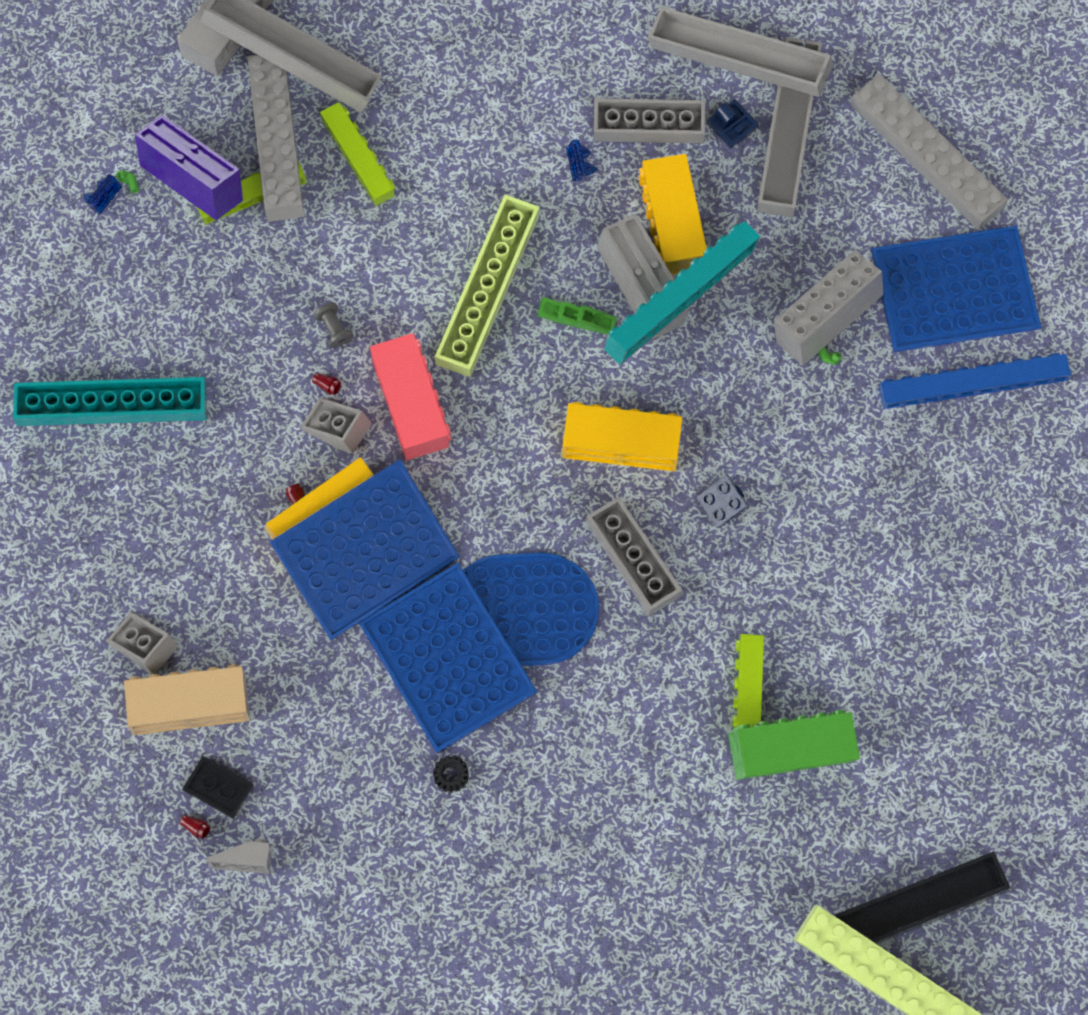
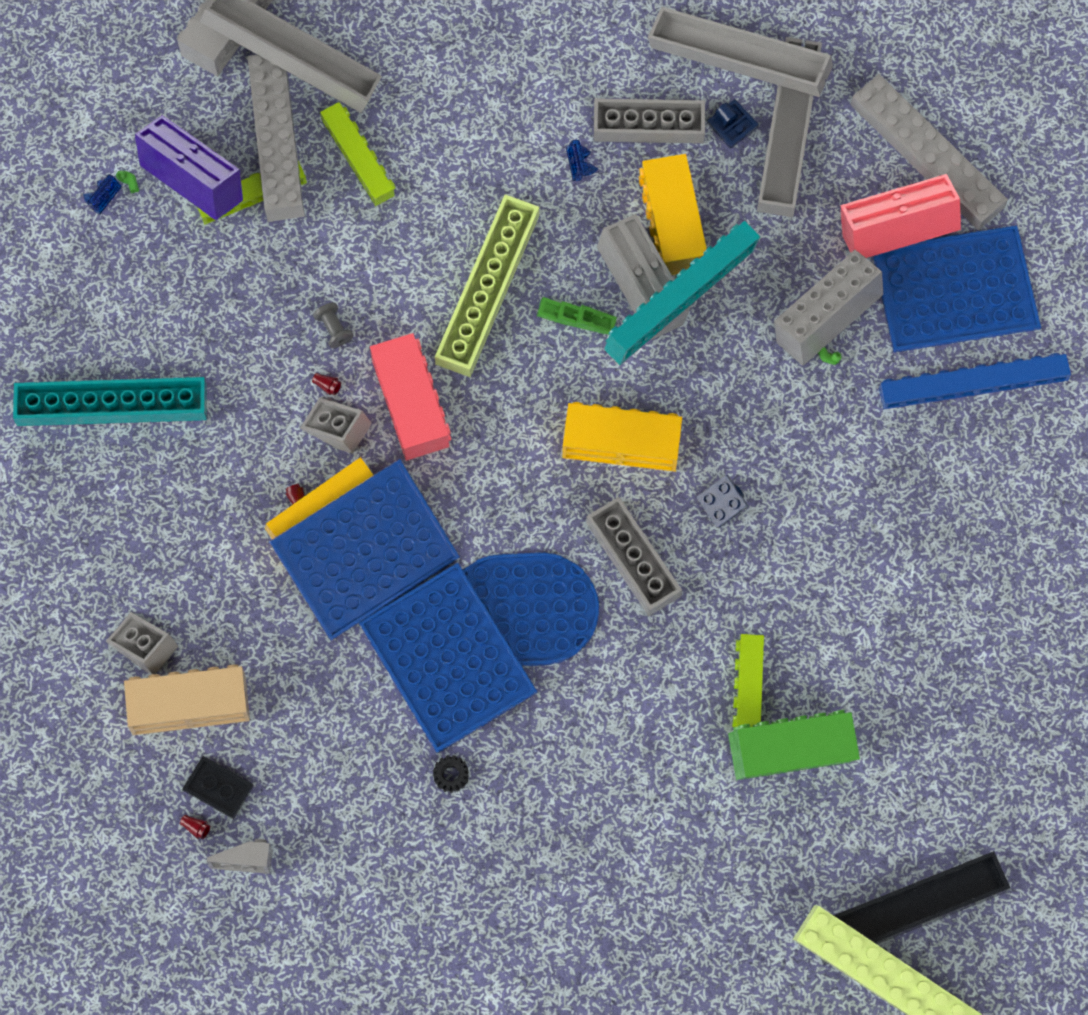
none -> coral brick [840,174,961,258]

